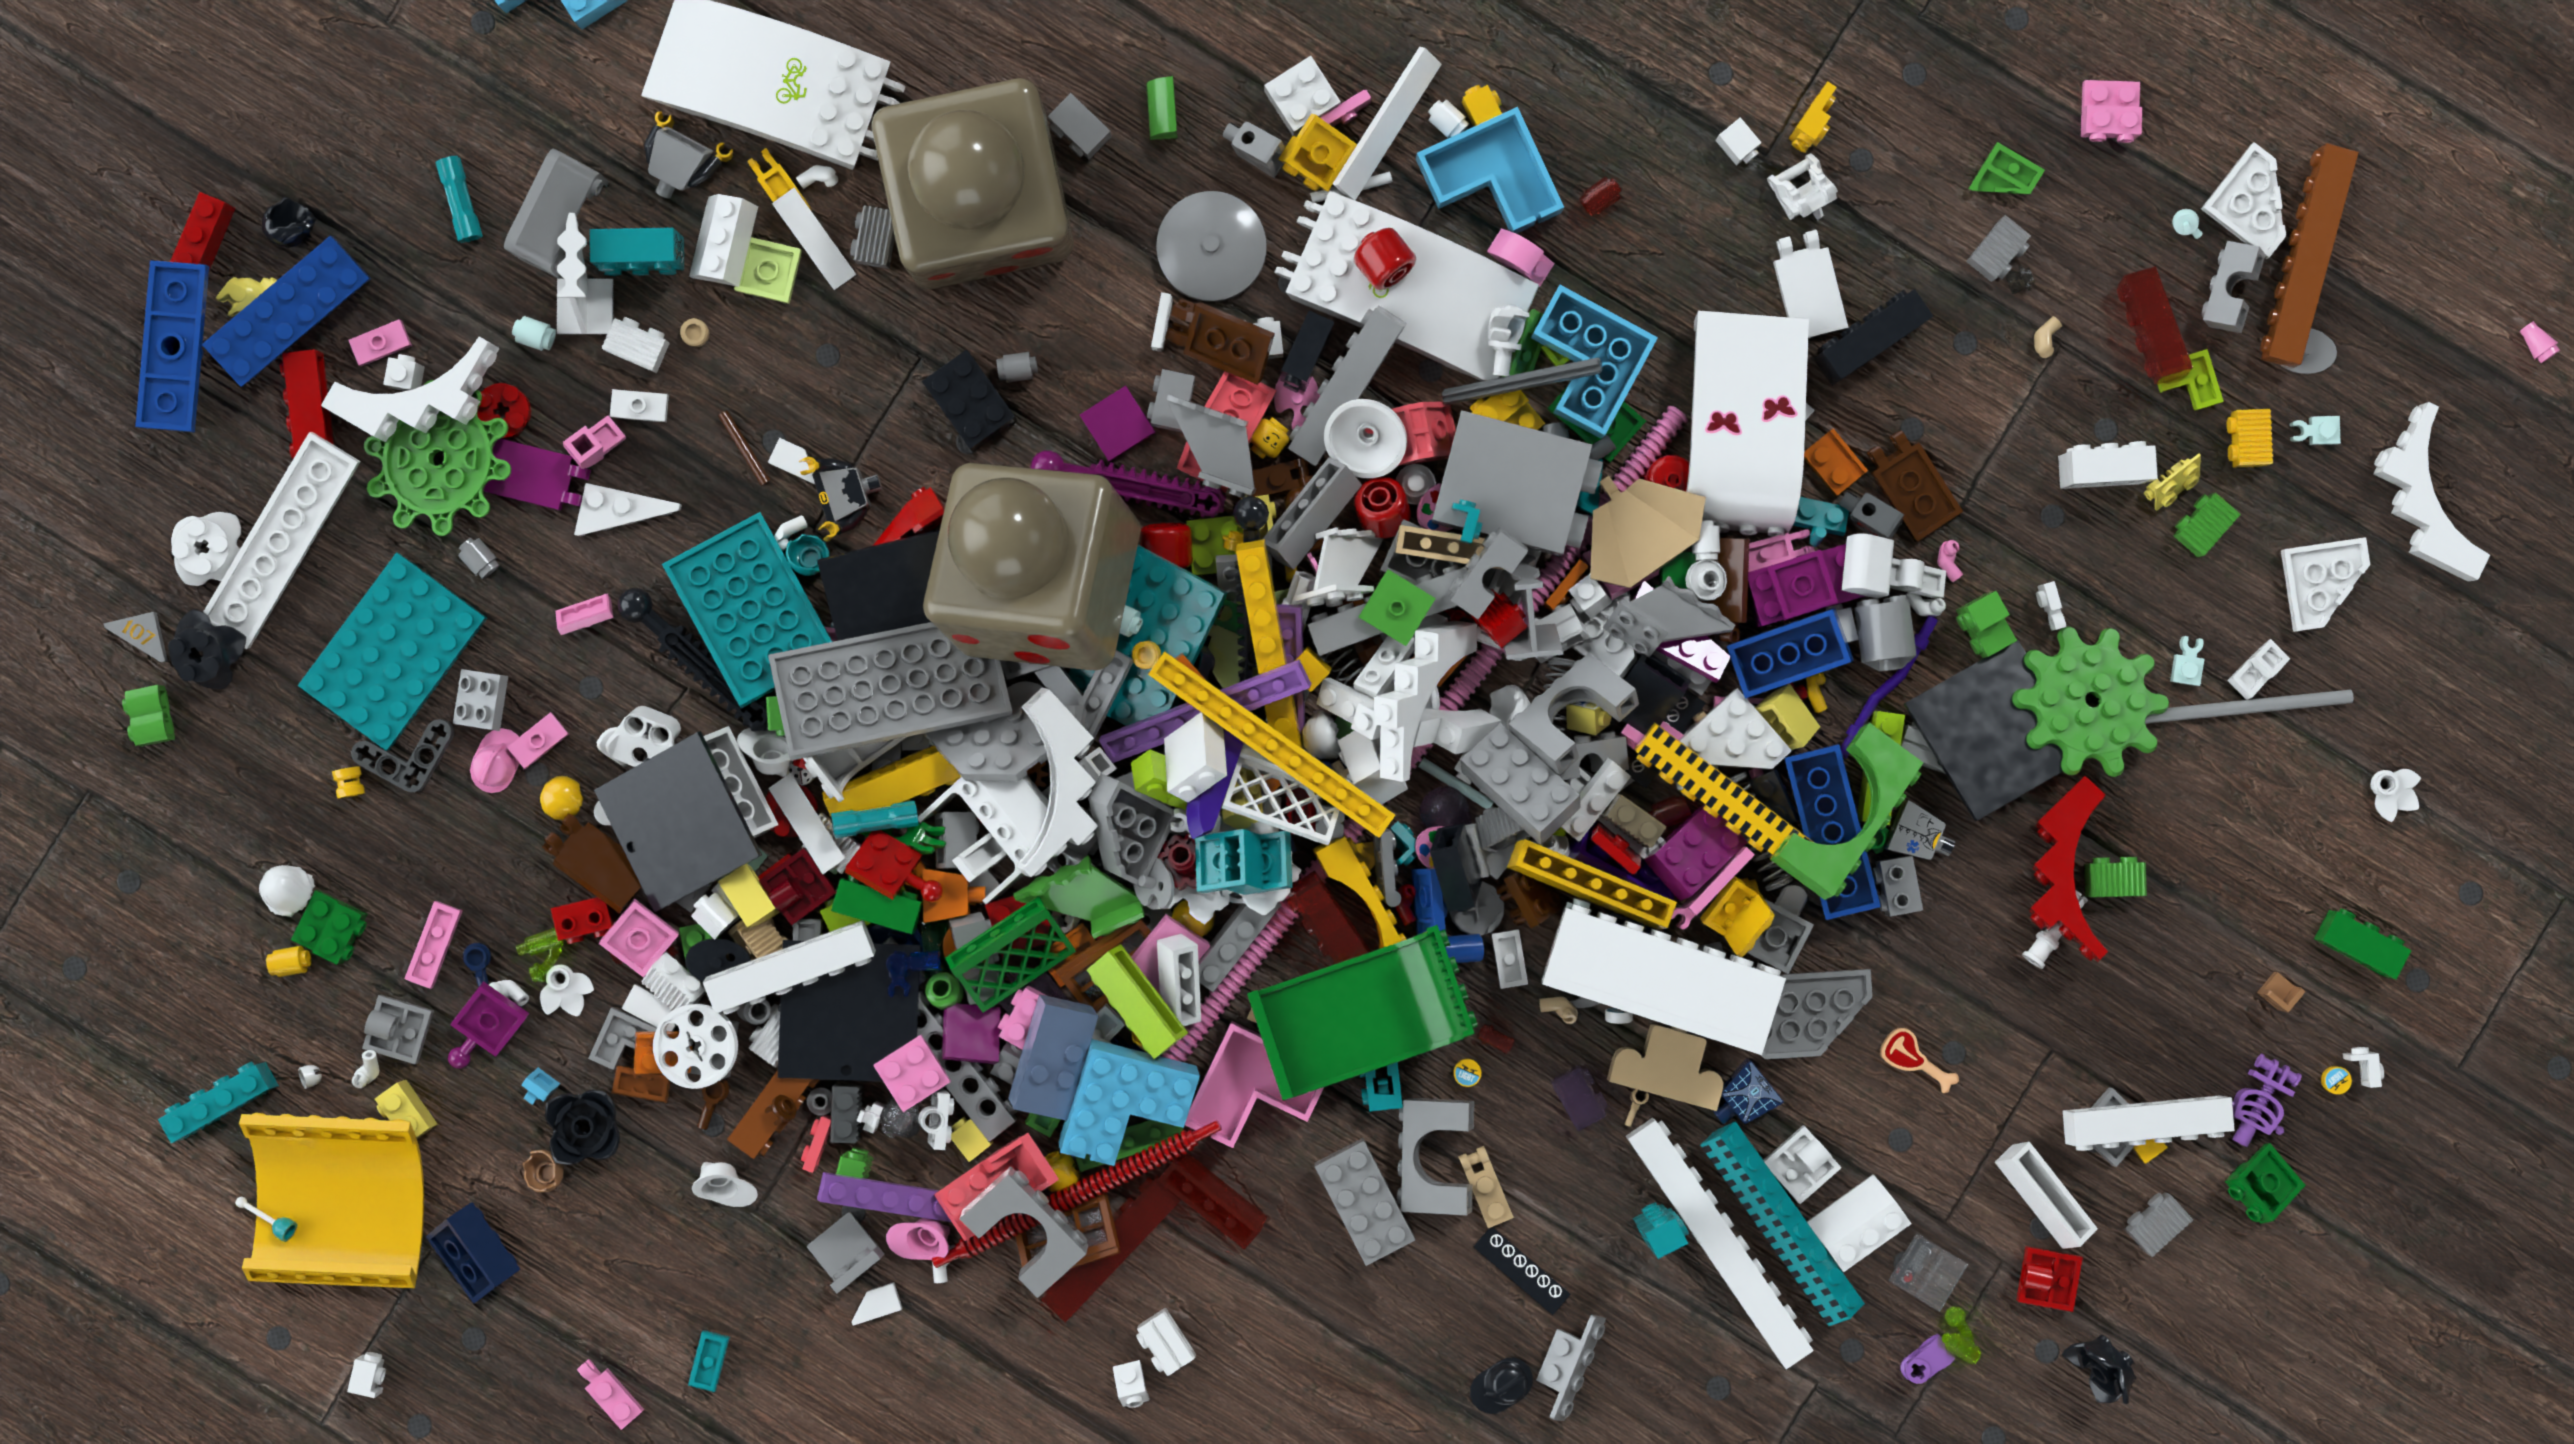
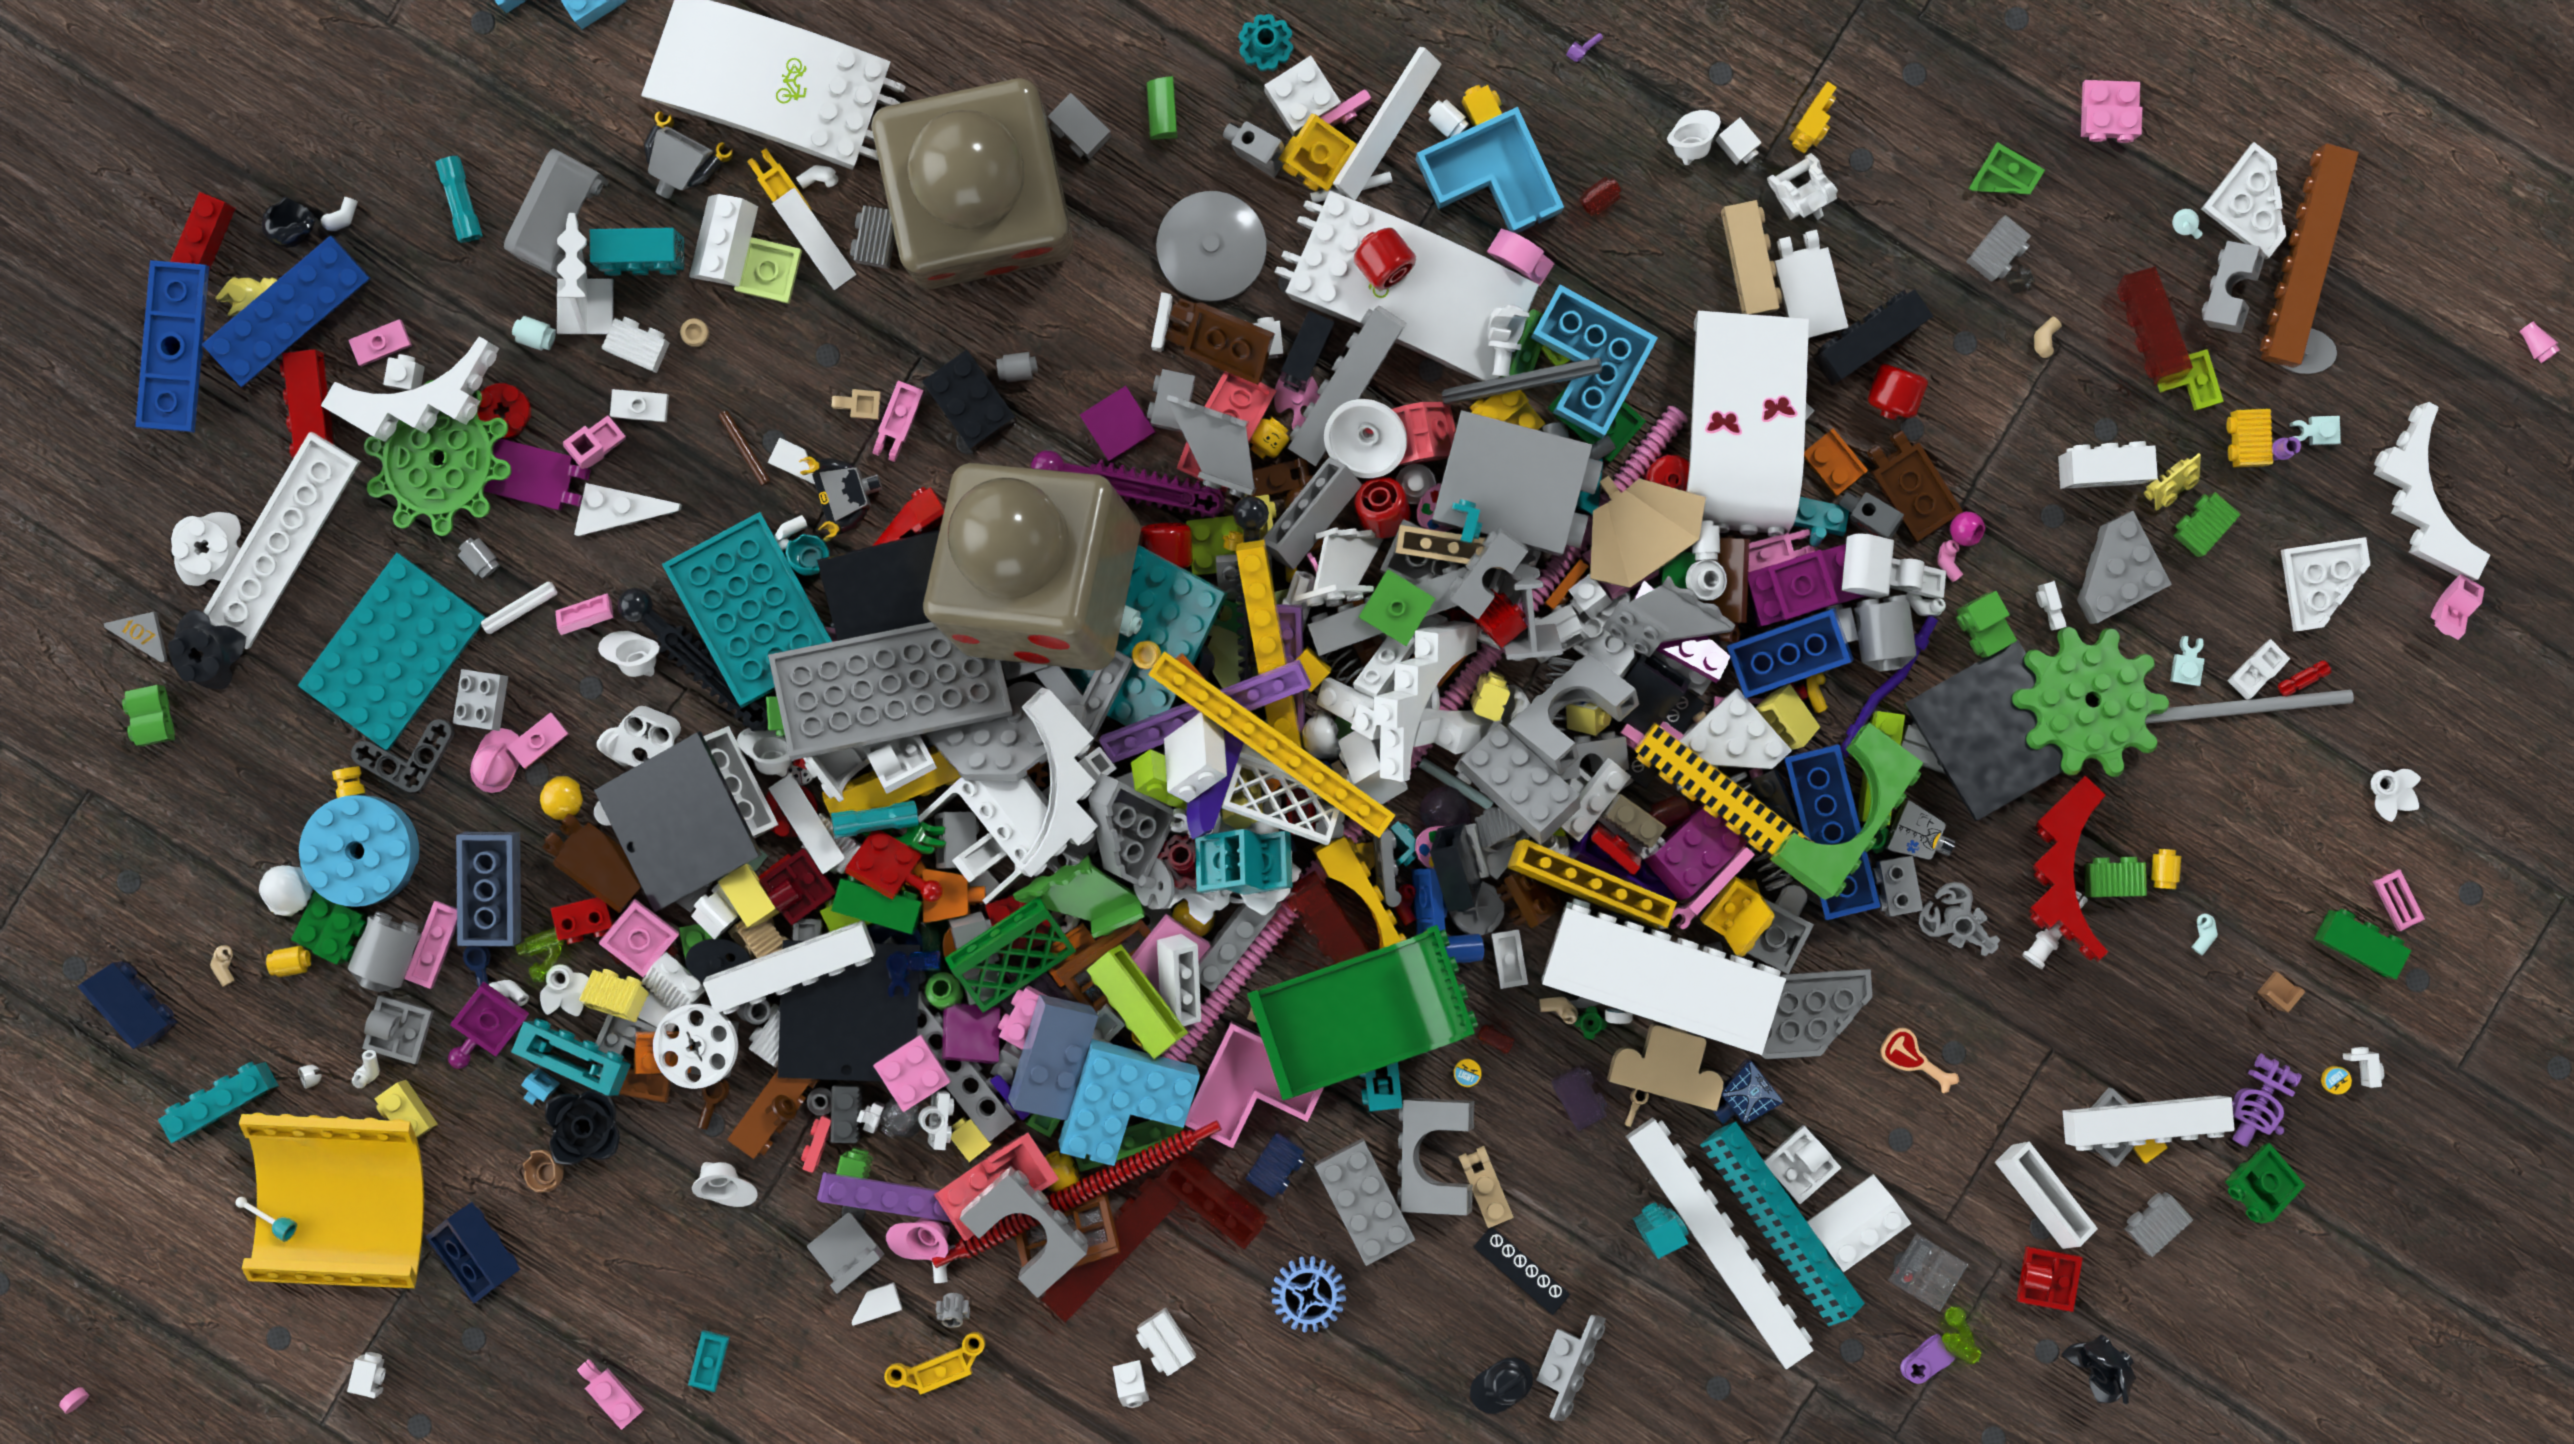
none -> bright pink tile [59,1387,89,1414]
none -> dark blue slope [77,961,177,1049]
none -> tan arm [210,945,235,987]
none -> medium azure brick [299,795,419,907]
none -> white arm [321,197,358,231]
none -> light grey cylinder [348,911,422,992]
none -> sand blue brick [456,832,521,946]
none -> white axle [481,582,557,634]
none -> teal brick [511,1018,631,1096]
none -> light yellow brick [579,969,649,1022]
none -> white piece [598,631,660,677]
none -> tan plate [831,389,881,420]
none -> white plate [863,734,937,794]
none -> bright pink hinge [873,380,925,462]
none -> yellow plate [884,1332,985,1395]
none -> light grey gear [936,1293,970,1328]
none -> dark purple tile [990,1074,1030,1120]
none -> teal plant [1238,14,1293,72]
none -> dark blue brick [1246,1131,1306,1198]
none -> light blue gear [1271,1256,1346,1332]
none -> light yellow brick [1470,671,1510,722]
none -> medium lavender hand [1566,33,1603,62]
none -> green plate [1574,1006,1607,1039]
none -> white piece [1667,110,1721,165]
none -> tan brick [1721,200,1782,315]
none -> red head [1867,364,1928,420]
none -> light grey animal [1918,882,2000,956]
none -> dark pink piece [1950,511,1985,547]
none -> light grey brick [2077,511,2172,624]
none -> yellow brick [2151,849,2181,889]
none -> light aqua arm [2191,914,2218,956]
none -> medium lavender pin [2272,437,2301,461]
none -> red axle [2277,661,2332,696]
none -> bright pink tile [2372,869,2425,931]
none -> bright pink brick [2431,574,2484,640]

